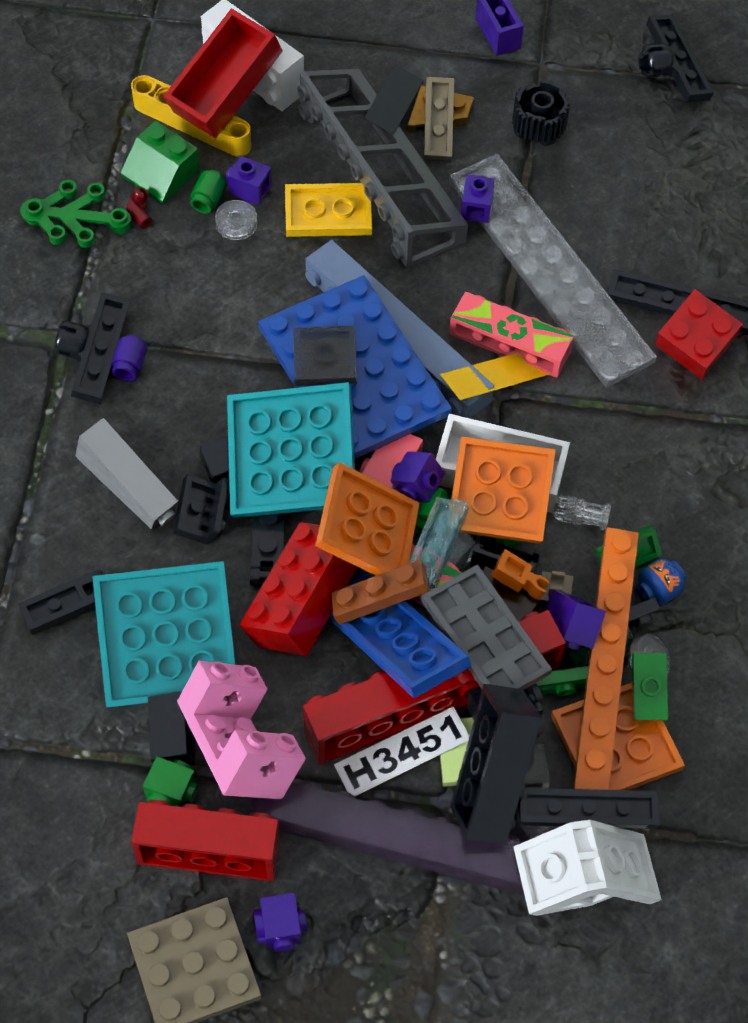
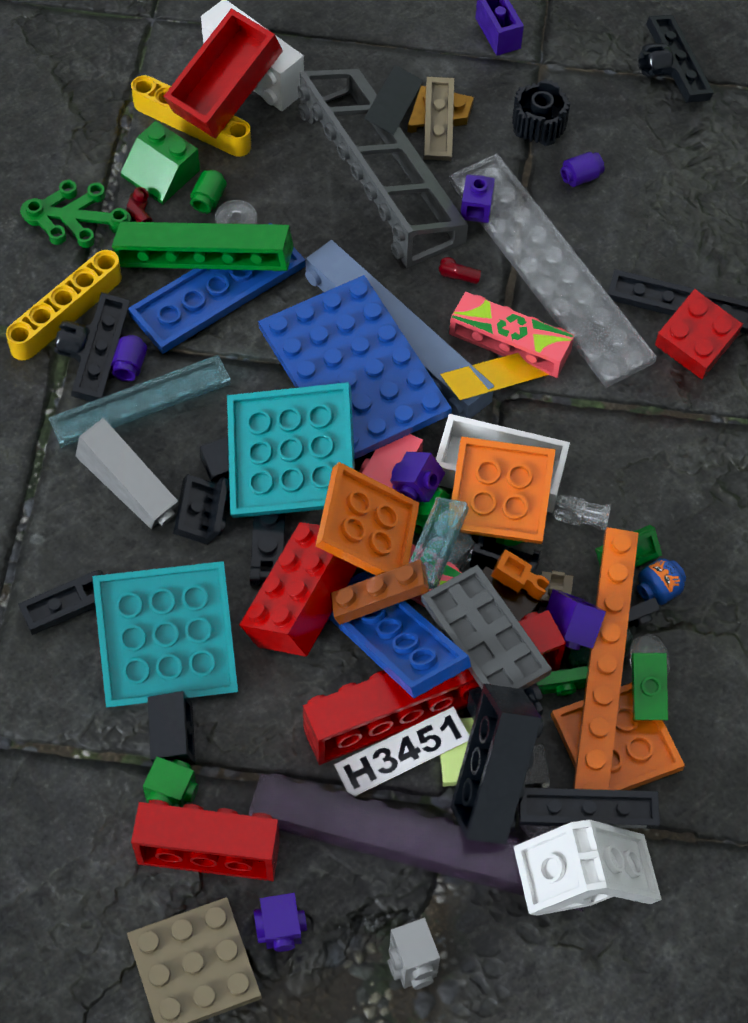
bright pink plate [177,661,306,799] -> none
dark purple brick [226,156,272,205] -> none
yellow plate [285,183,372,237] -> none
clear smoke plate [294,326,357,386] -> none
none -> yellow beam [6,250,122,360]
none -> clear light blue plate [49,355,231,448]
none -> green brick [112,222,294,271]
none -> blue plate [128,223,306,354]
none -> light grey brick [388,917,440,990]
none -> dark red arm [438,257,481,284]
none -> dark purple brick [561,152,605,187]

